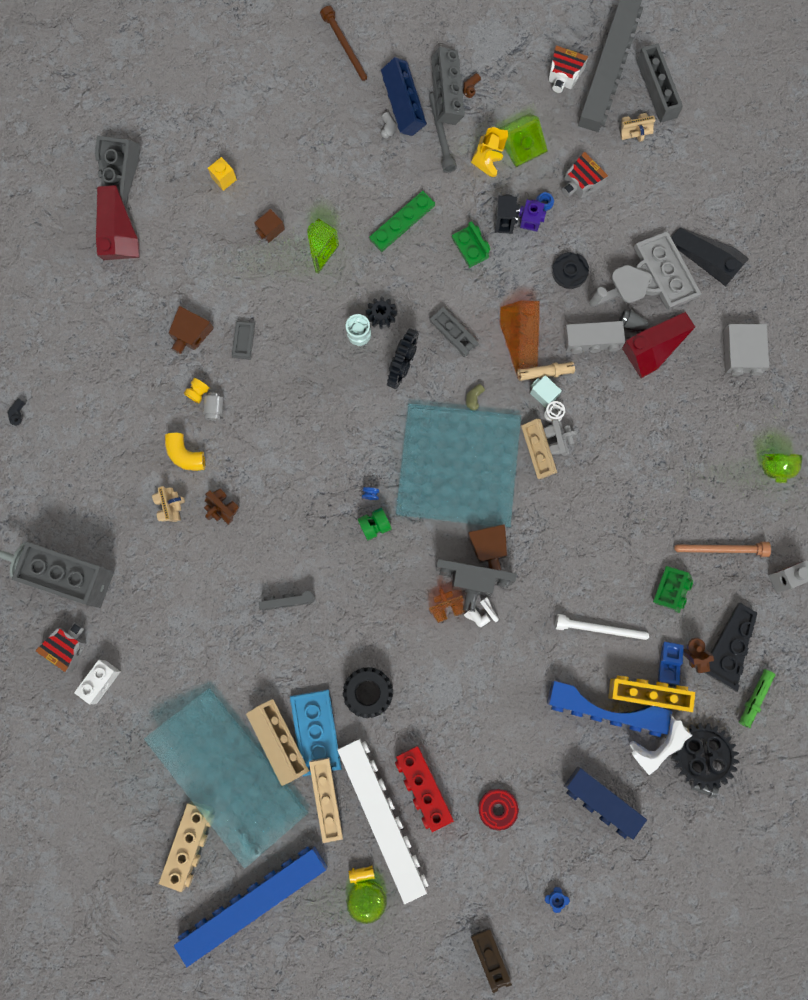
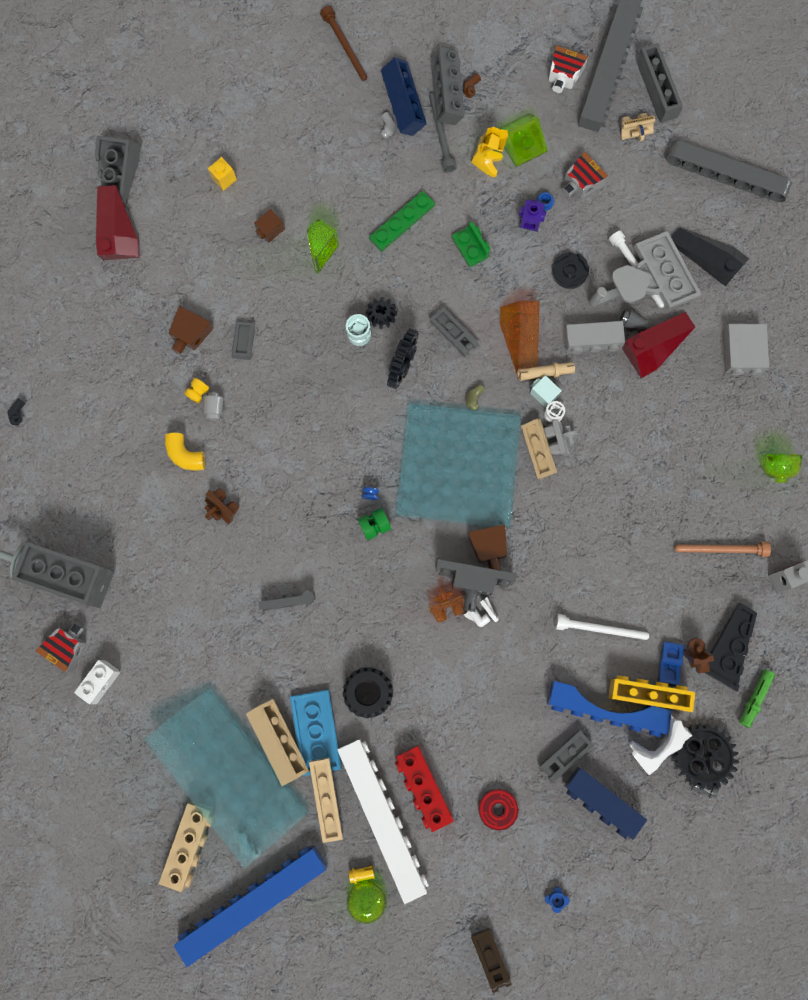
tan hips [152,486,185,522] -> none
black brick [495,194,520,234] -> none
green bracket [653,566,693,613] -> none
none -> dark grey plate [538,730,594,783]
none -> white piece [609,230,665,308]
none -> dark grey beam [666,140,792,202]

